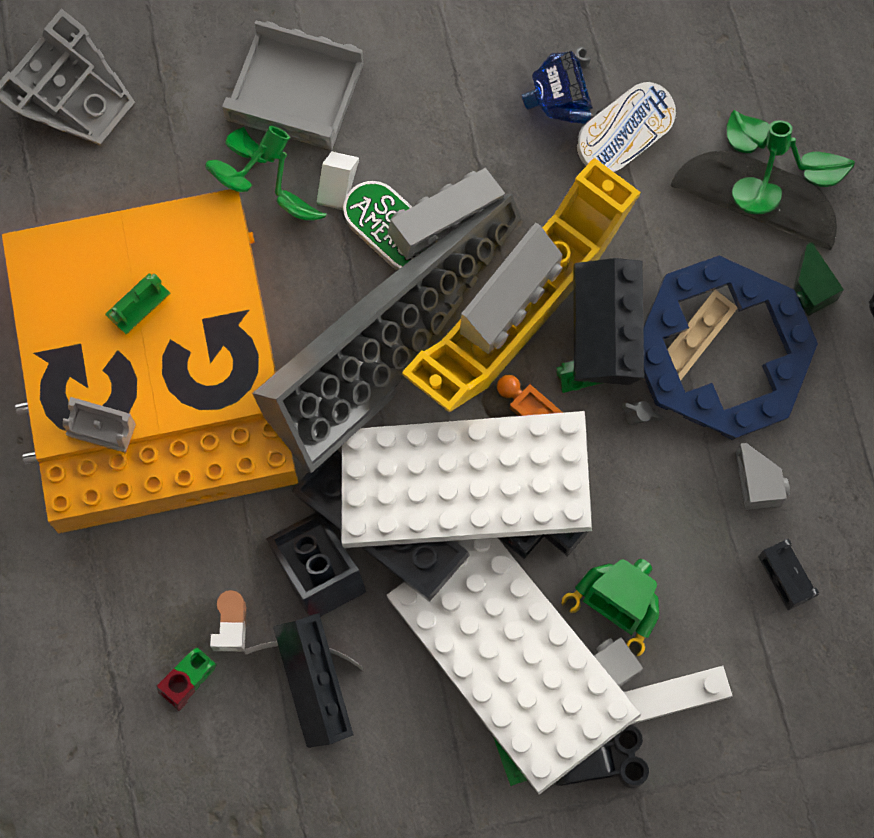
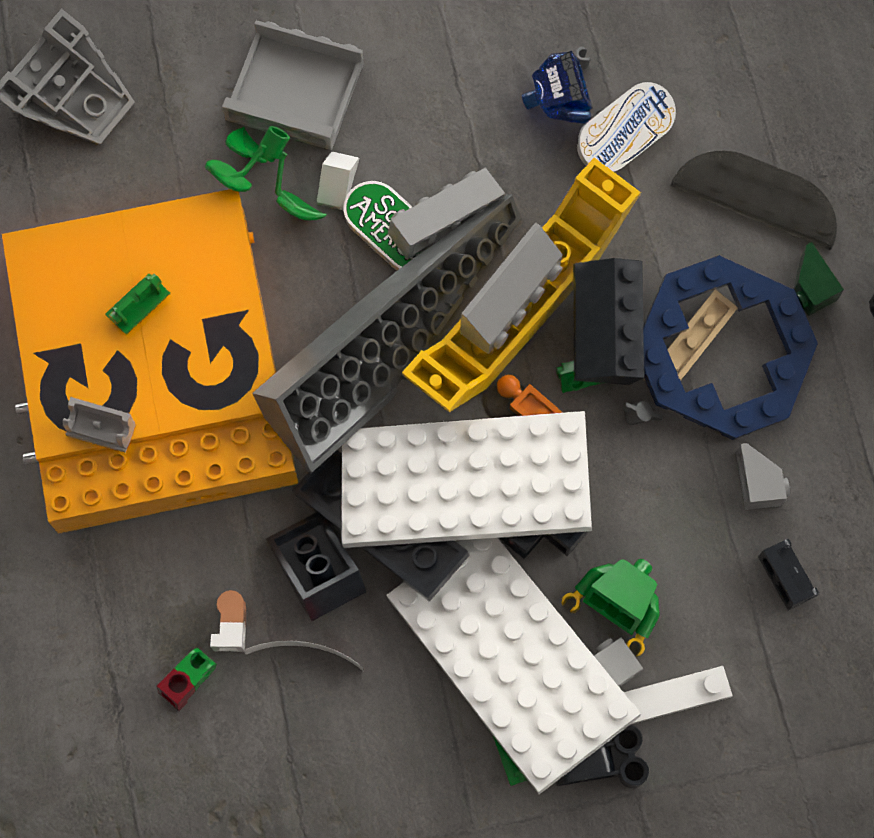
black panel [273,613,354,748] -> none
green plant [727,110,855,214] -> none

